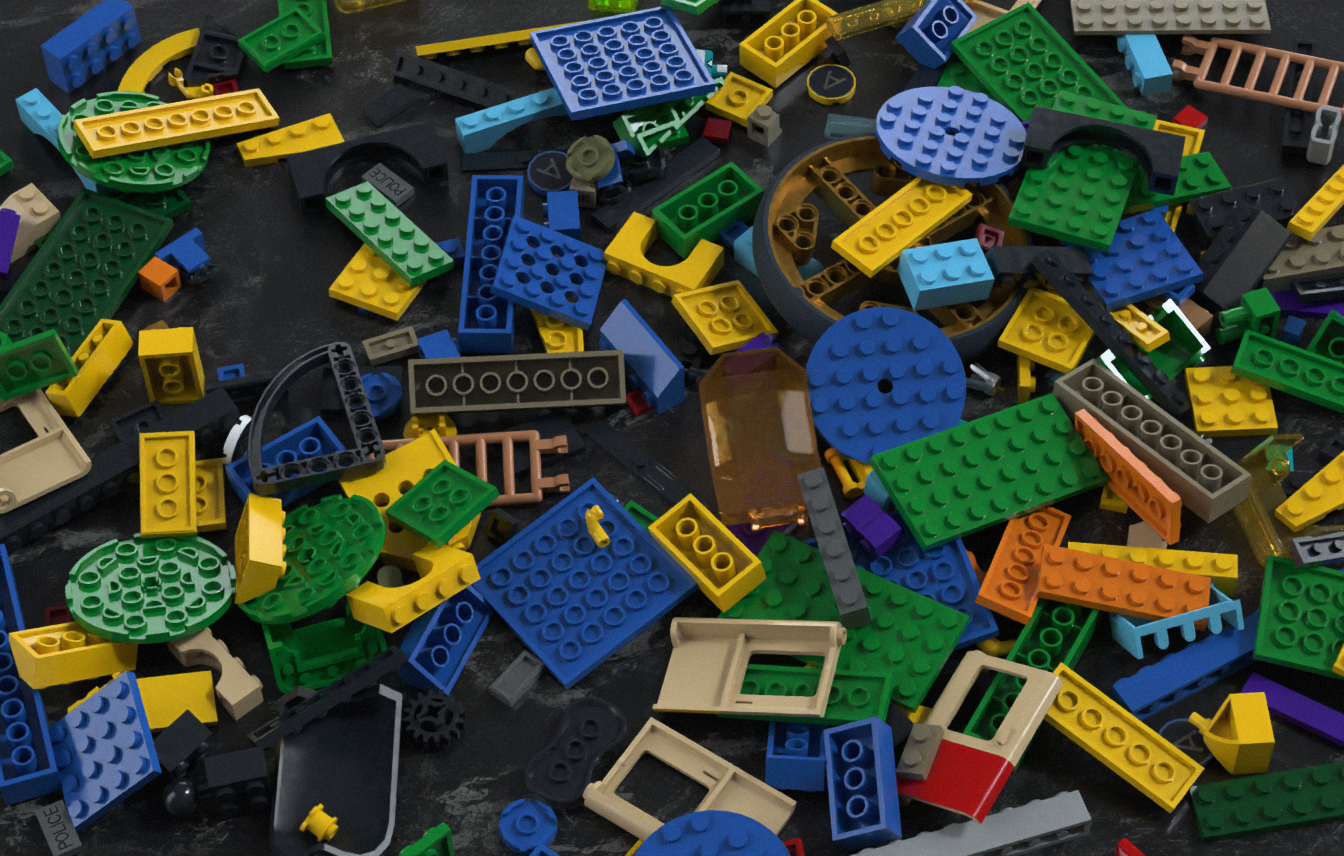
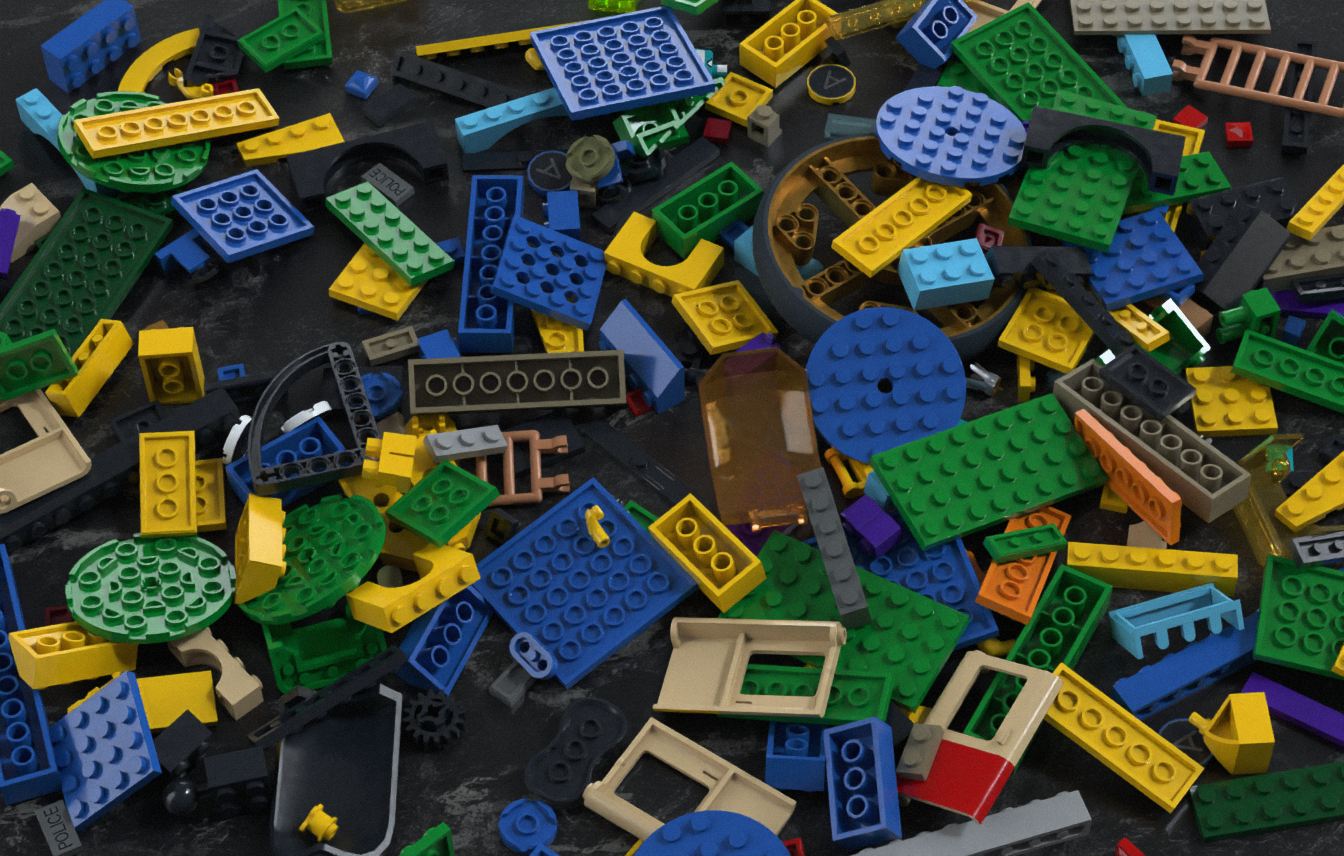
orange brick [138,256,182,303] -> none
orange plate [1036,544,1211,631] -> none
light grey brick [1307,105,1341,165] -> none
none -> blue piece [171,169,314,263]
none -> white tile [281,401,332,434]
none -> blue tile [345,70,379,100]
none -> yellow hips [361,432,417,494]
none -> dark tan tile [376,412,406,439]
none -> light grey plate [423,425,508,463]
none -> blue plate [509,632,558,680]
none -> green tile [983,523,1068,563]
none -> black tile [1098,344,1197,421]
none -> red tile [1224,122,1253,147]

